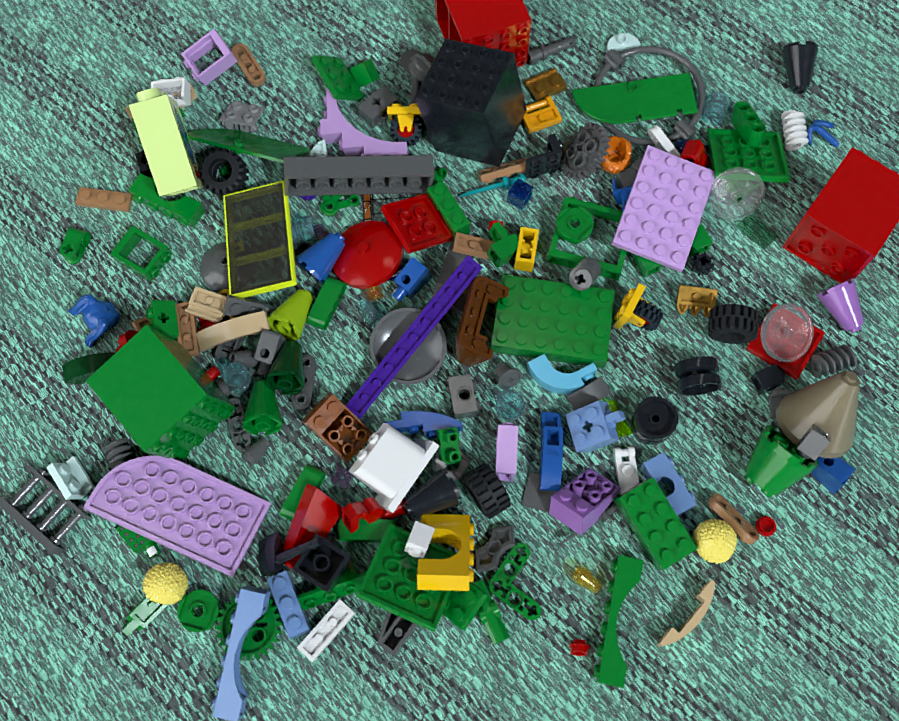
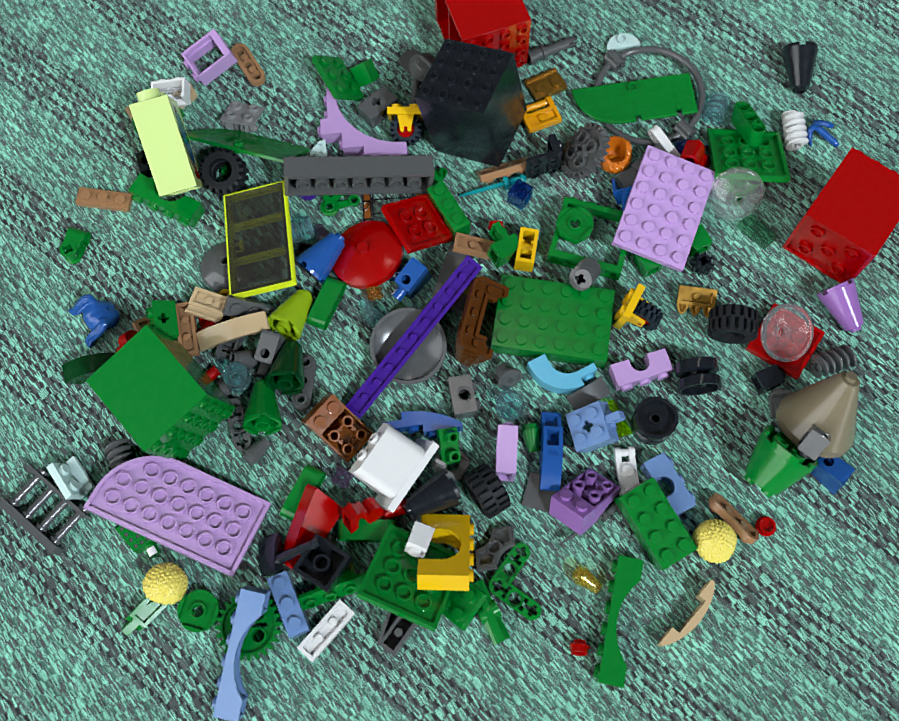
green window [110,225,172,282] -> none
none -> green cone [521,423,540,453]
none -> lavender arch [608,348,673,392]

